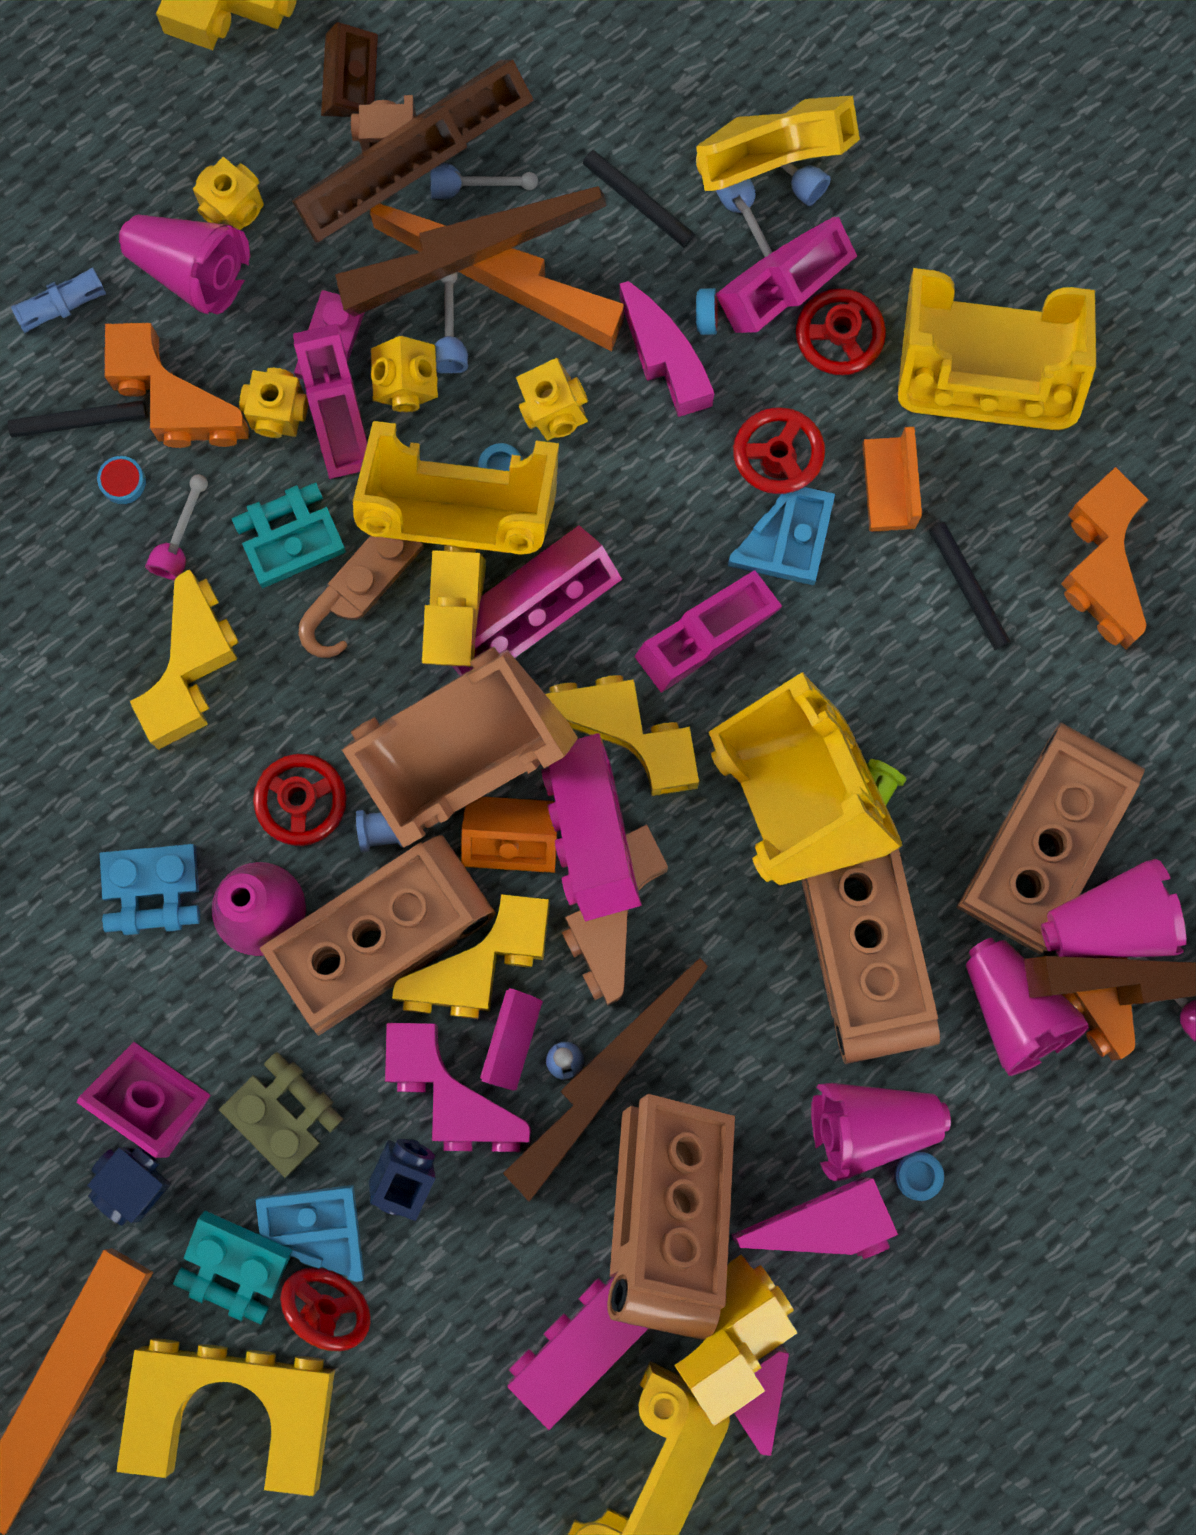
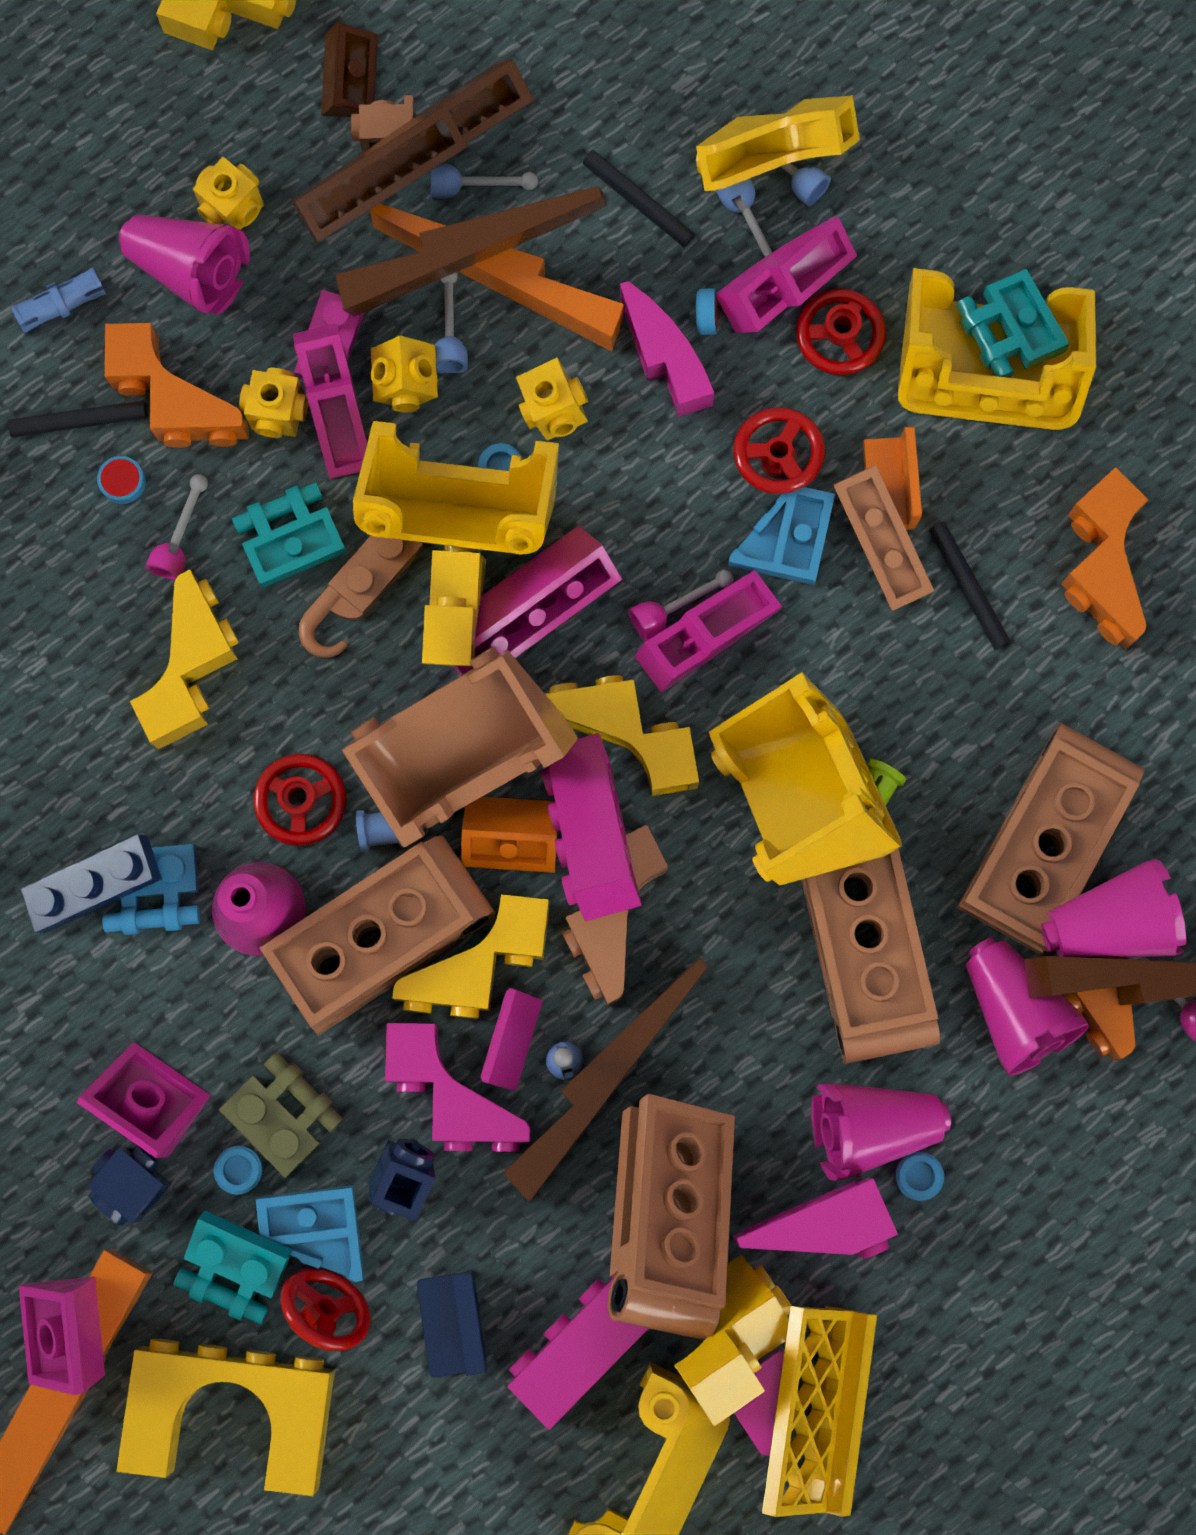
none -> dark pink slope [19,1277,105,1395]
none -> plate [21,834,162,933]
none -> dark azure tile [214,1146,264,1195]
none -> dark blue panel [417,1270,488,1378]
none -> hinge [628,570,734,642]
none -> yellow fence [762,1306,877,1517]
none -> nougat plate [833,464,934,611]
none -> teal plate [956,269,1069,378]

